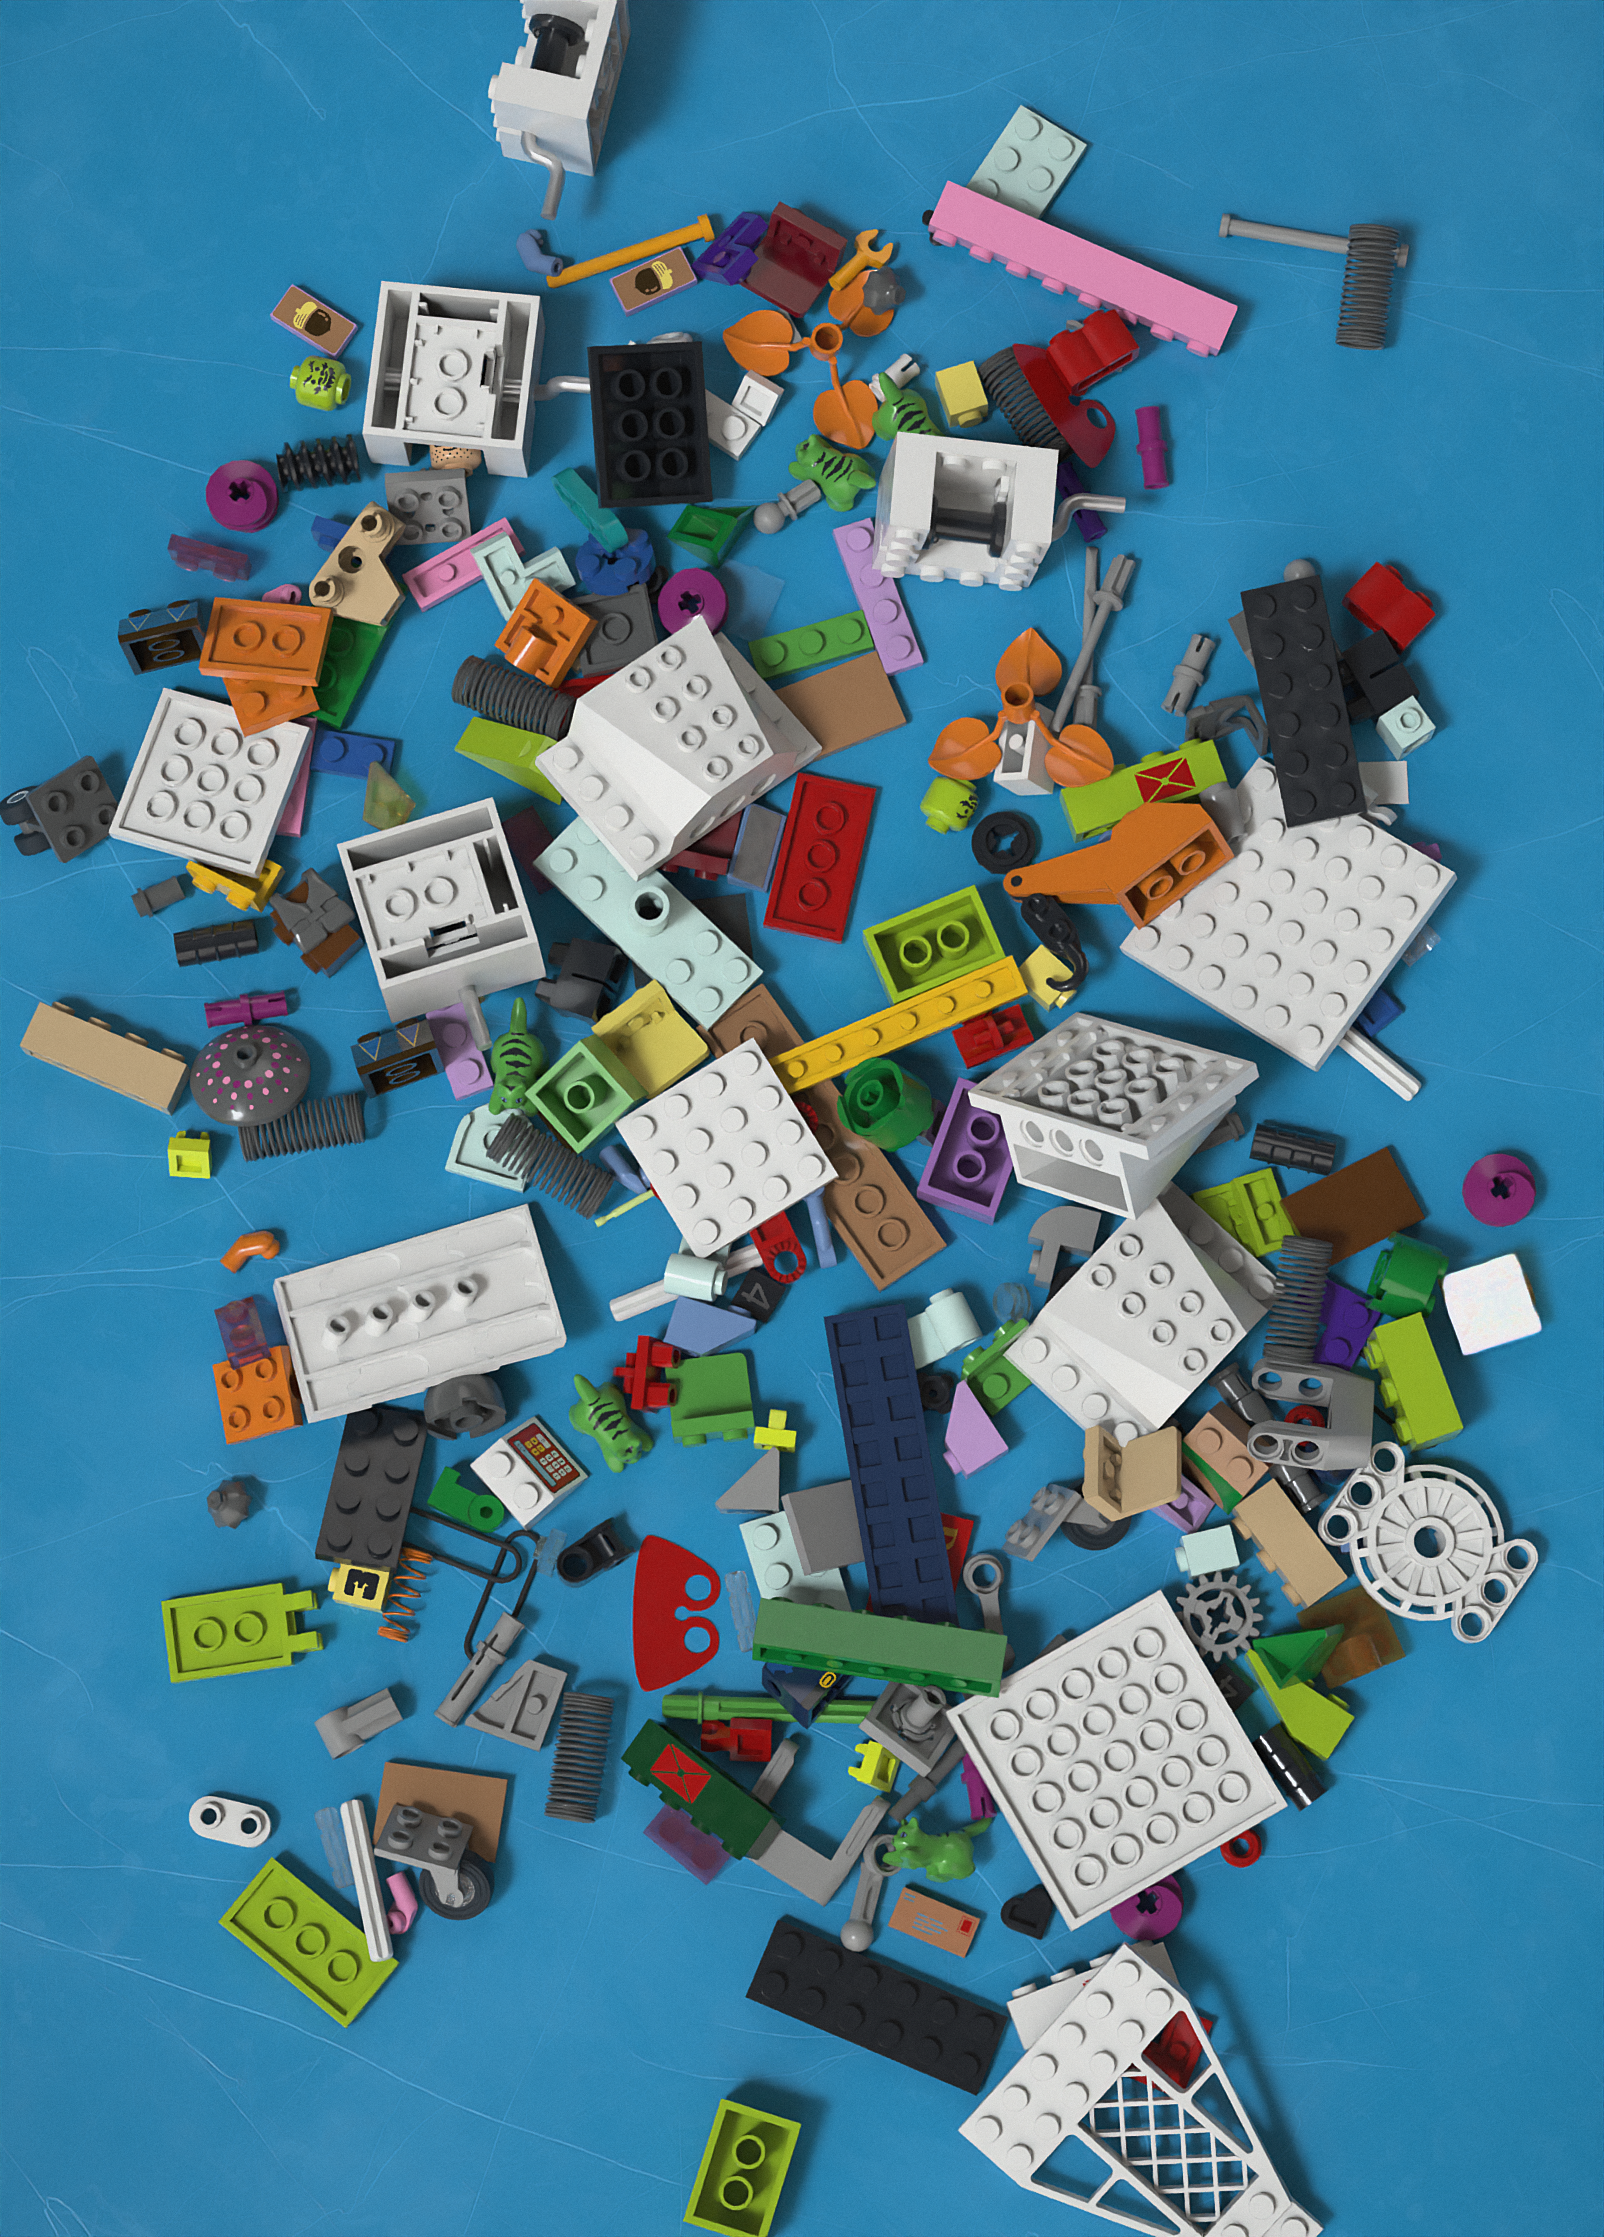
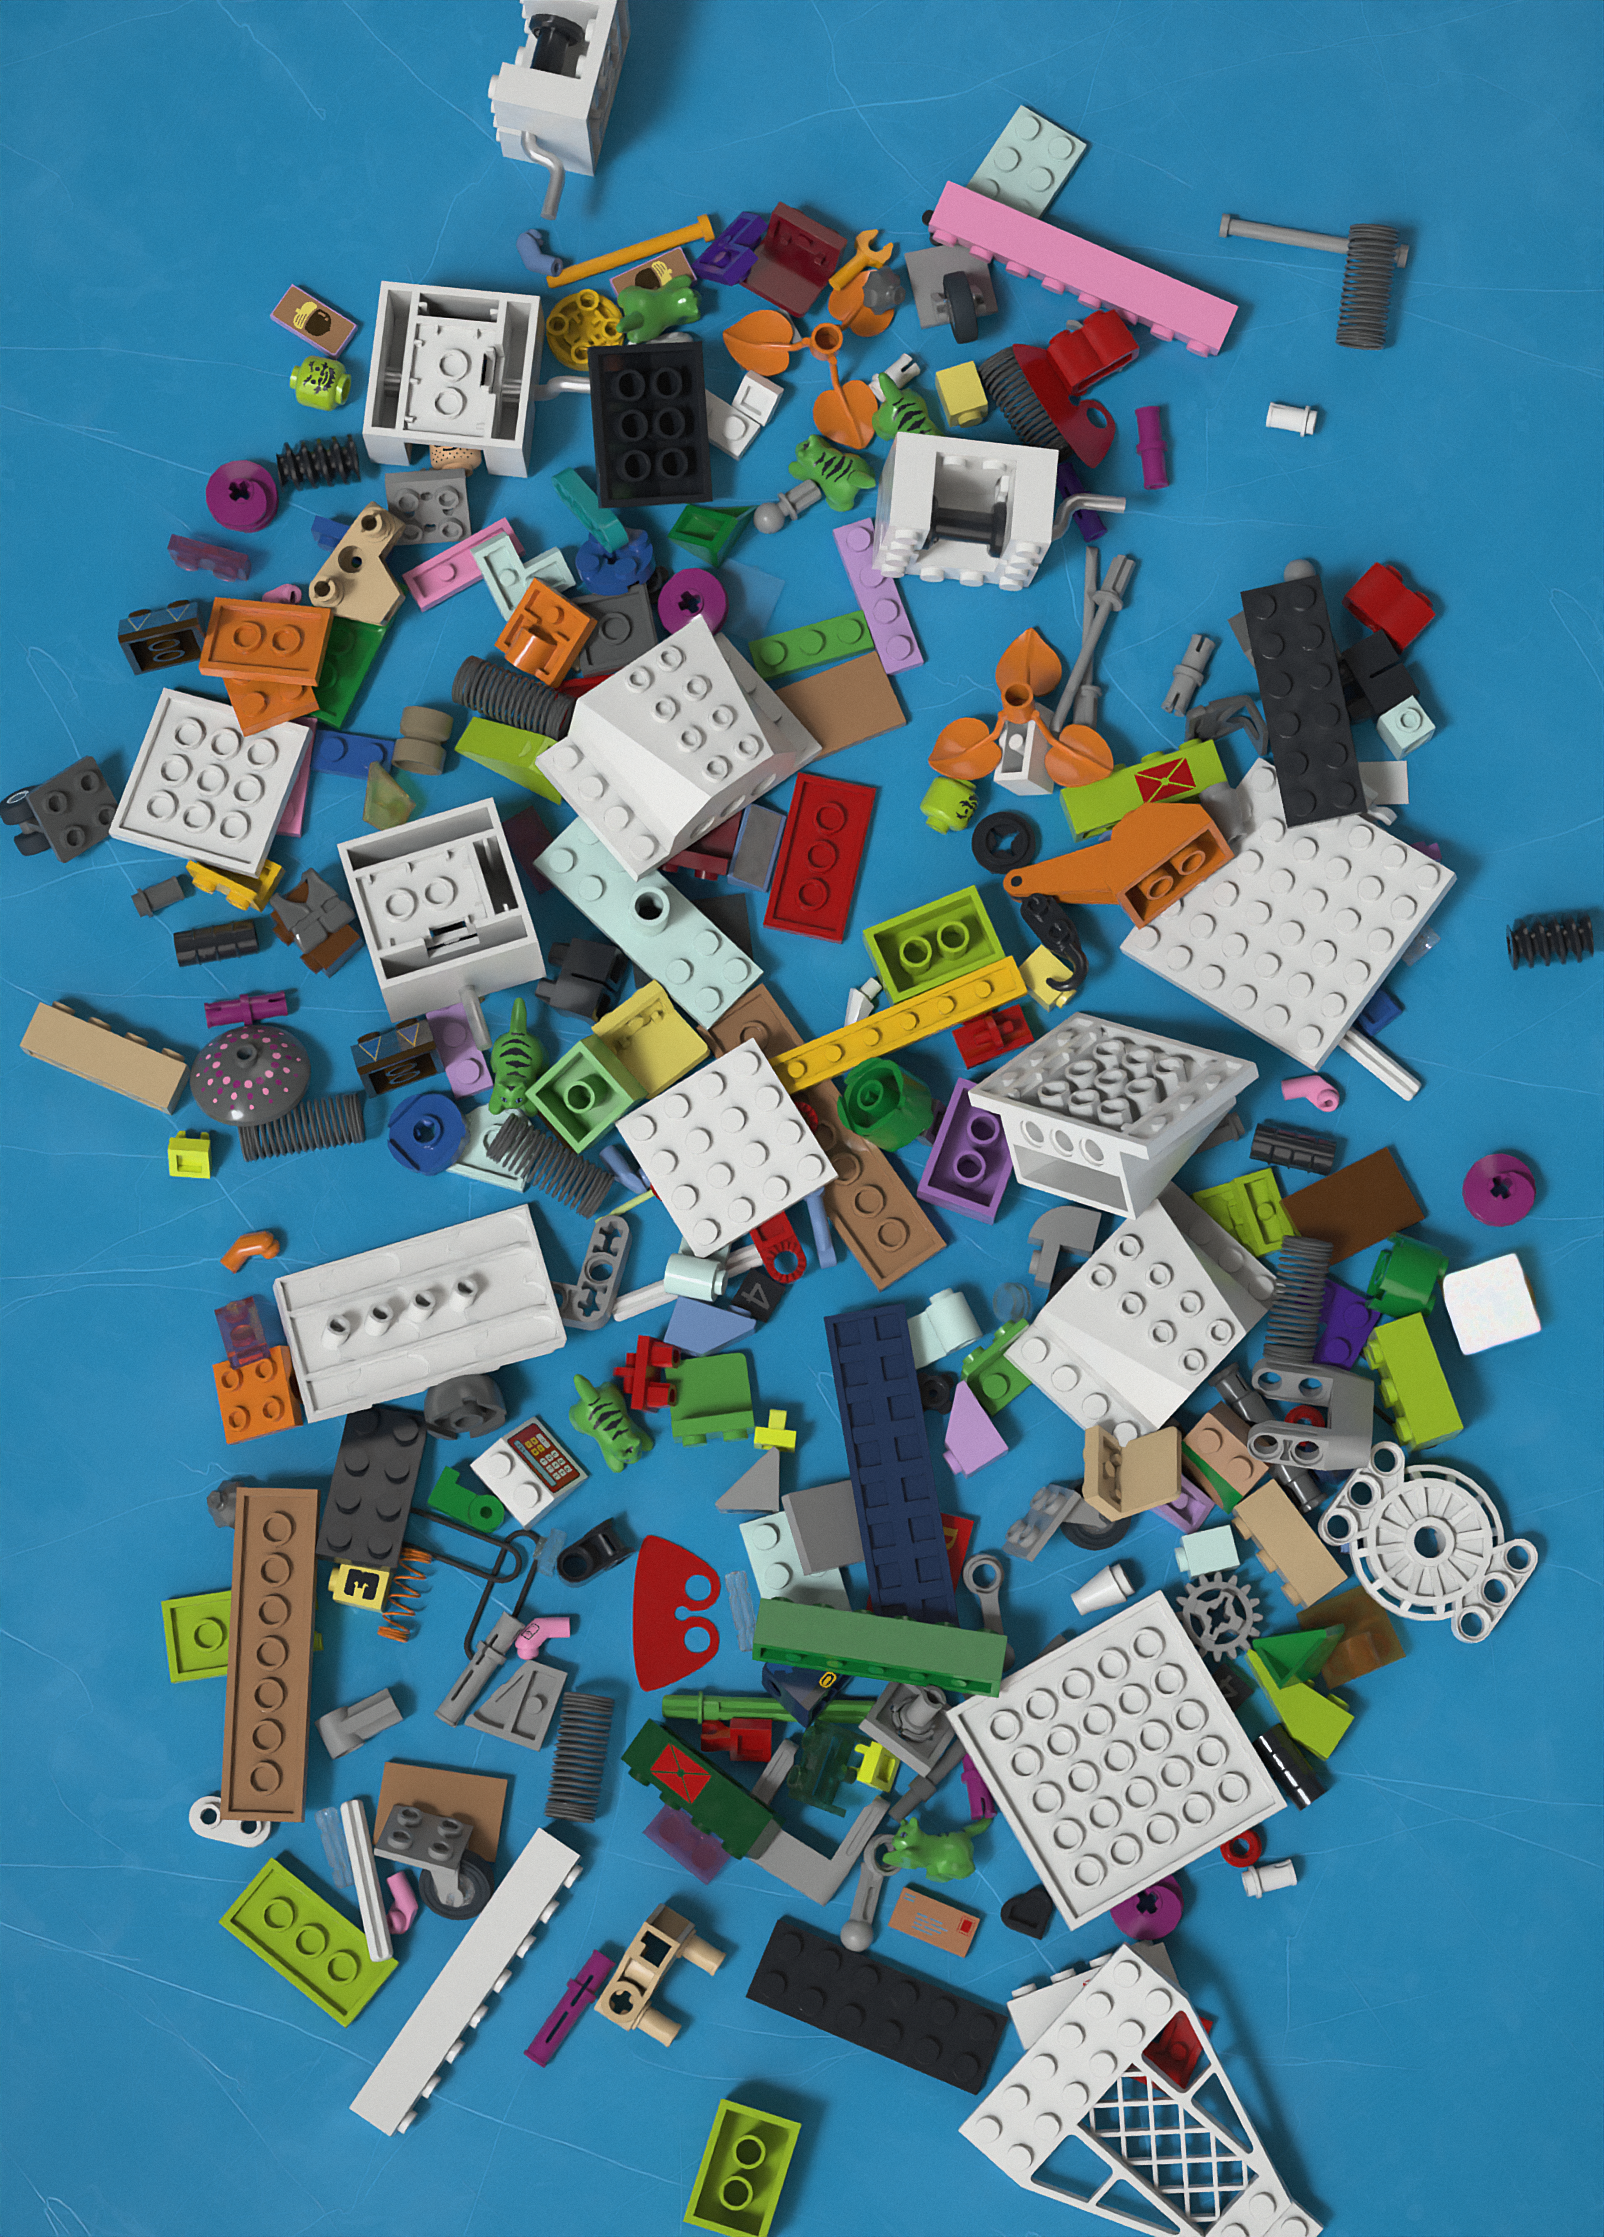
none -> medium nougat plate [220,1487,321,1823]
none -> white brick [349,1828,583,2137]
none -> blue plate [387,1093,471,1176]
none -> dark tan wheel [391,706,454,776]
none -> bright pink arm [515,1617,570,1660]
none -> magenta pin [523,1949,616,2068]
none -> yellow tile [546,289,625,371]
none -> light grey beam [550,1215,633,1330]
none -> tan piece [594,1903,727,2048]
none -> bright green animal [616,274,702,344]
none -> clear green window [787,1719,873,1818]
none -> white bar [844,977,882,1027]
none -> light grey plate [904,243,998,344]
none -> white cone [1071,1563,1135,1616]
none -> white pin [1241,1859,1297,1899]
none -> white pin [1266,402,1318,437]
none -> bright pink arm [1281,1075,1340,1112]
none -> black piece [1506,911,1594,970]

